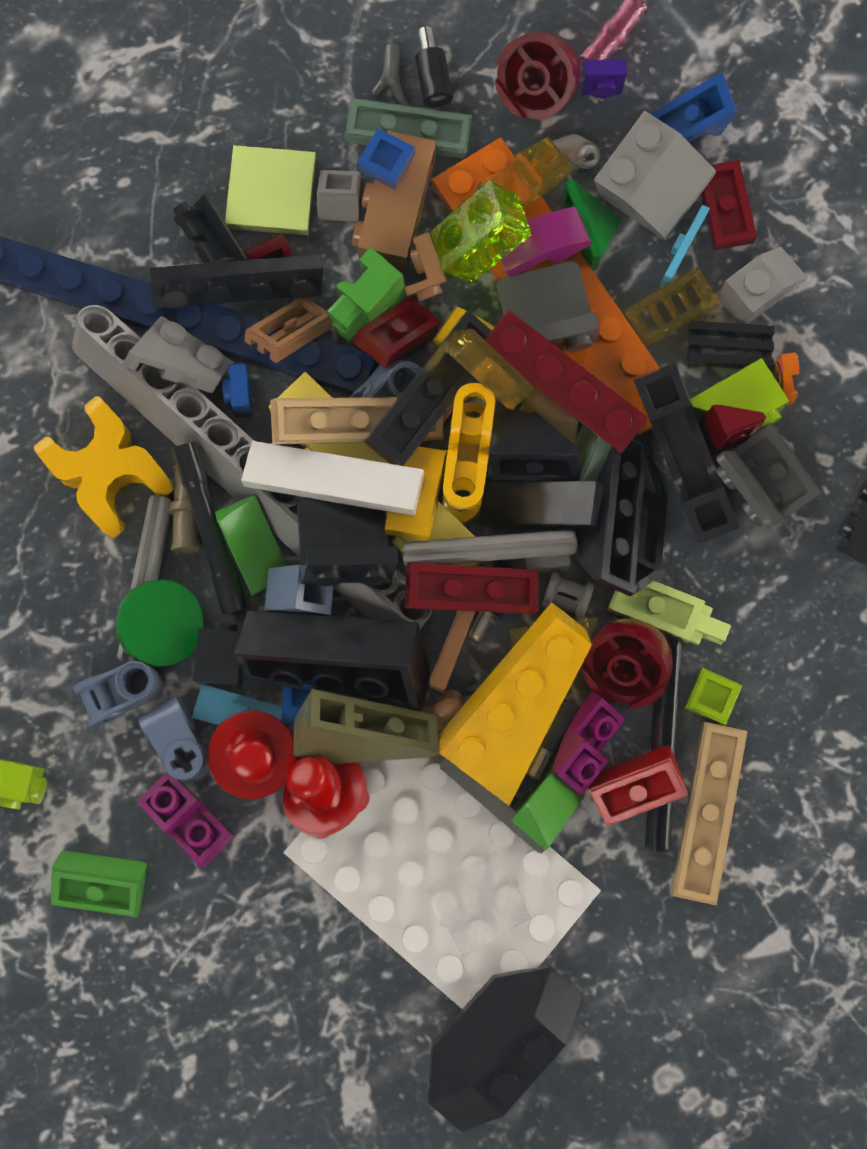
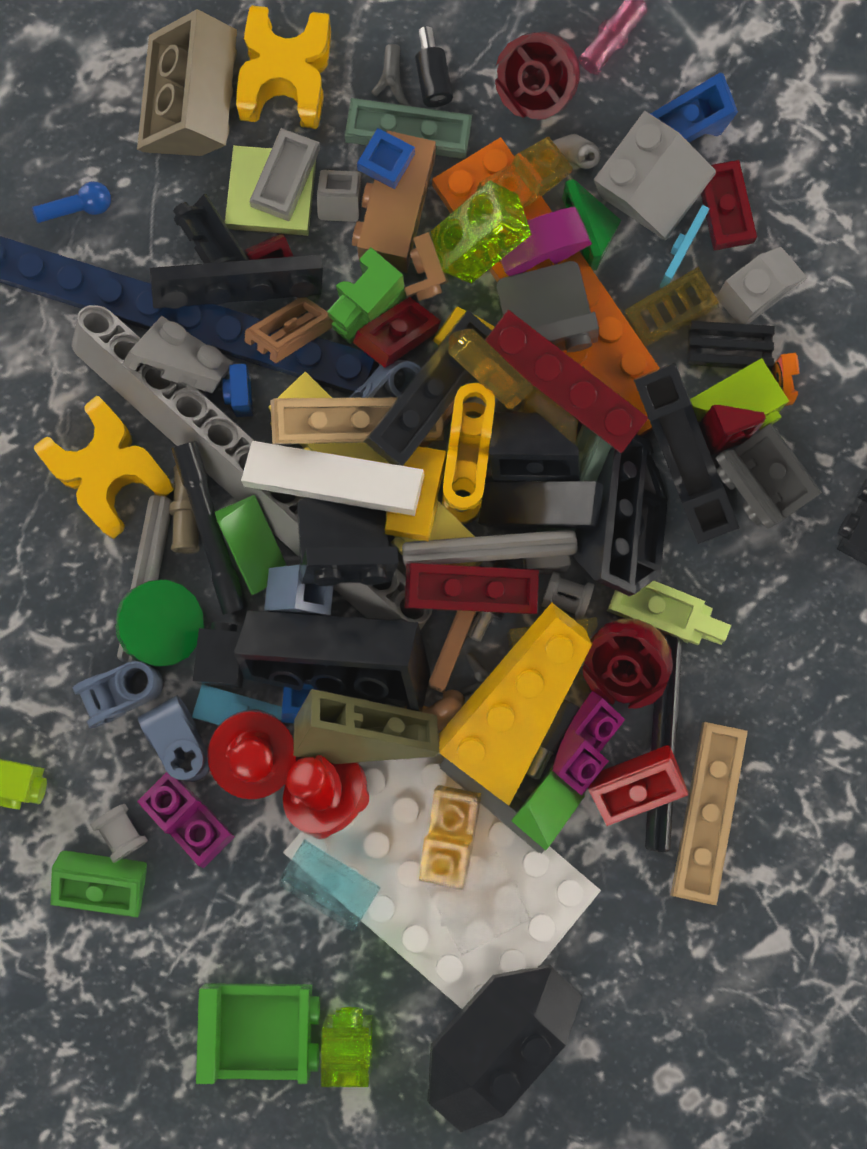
dark purple plate [581,59,627,98] -> none
lime tile [683,667,743,726] -> none
none -> blue bar [32,181,111,223]
none -> light grey bush [90,804,148,863]
none -> dark tan slope [137,9,237,156]
none -> bright green panel [196,983,320,1084]
none -> yellow piece [236,5,331,129]
none -> light grey tile [249,128,320,221]
none -> clear light blue panel [279,839,381,932]
none -> clear neon green brick [321,1007,373,1087]
none -> clear yellow slope [419,785,482,890]

